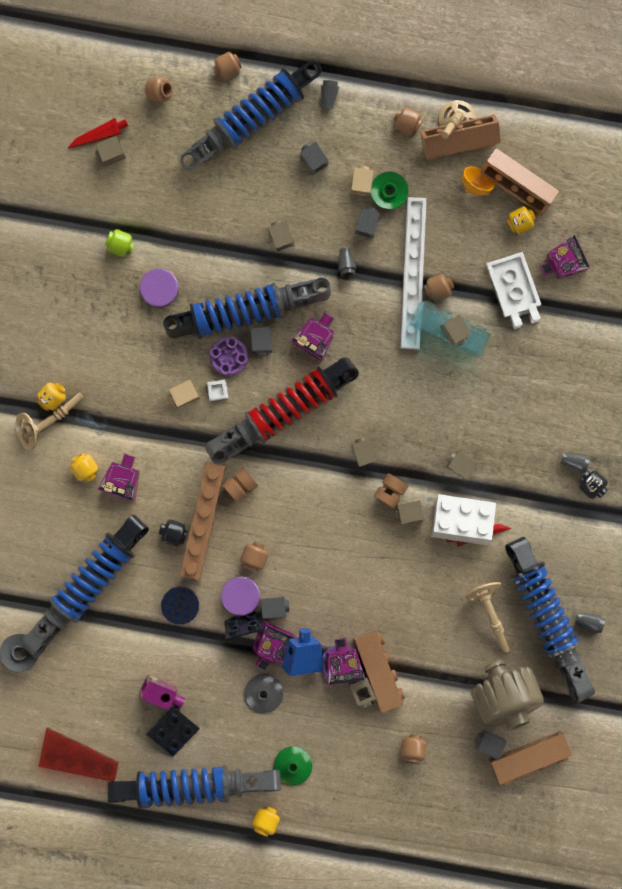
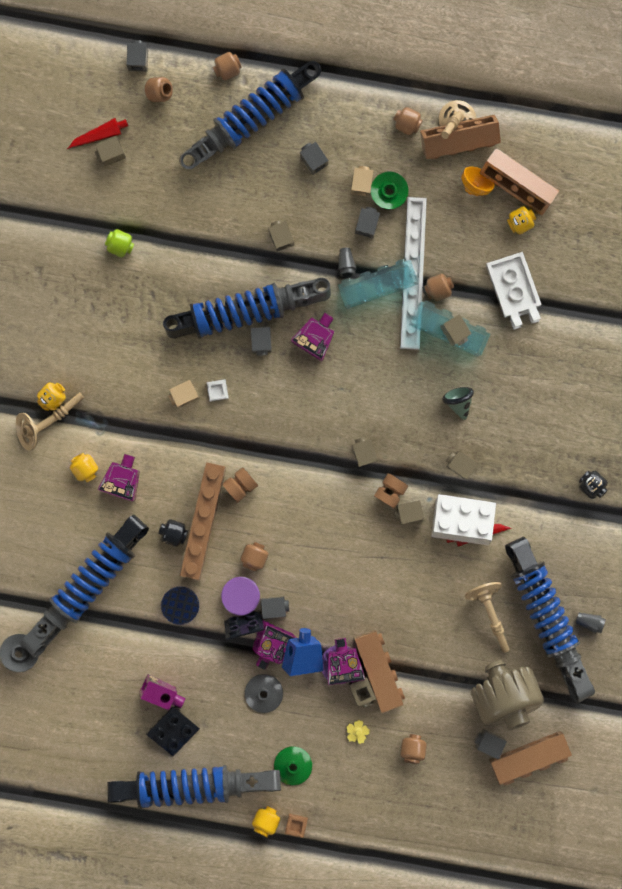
clear red wing [38,727,119,781] -> none
medium lavender tile [140,269,179,307] -> none
piece [205,357,359,465] -> none
medium lavender tile [210,337,248,376] -> none
dark grey cone [321,80,339,109] -> none
torso [540,235,590,279] -> none
dark grey cone [561,453,590,474] -> none
none -> dark grey brick [126,40,149,72]
none -> medium nougat tile [285,813,308,838]
none -> clear light blue brick [338,259,419,309]
none -> light yellow plant [346,720,370,744]
none -> sand green hat [442,387,474,420]

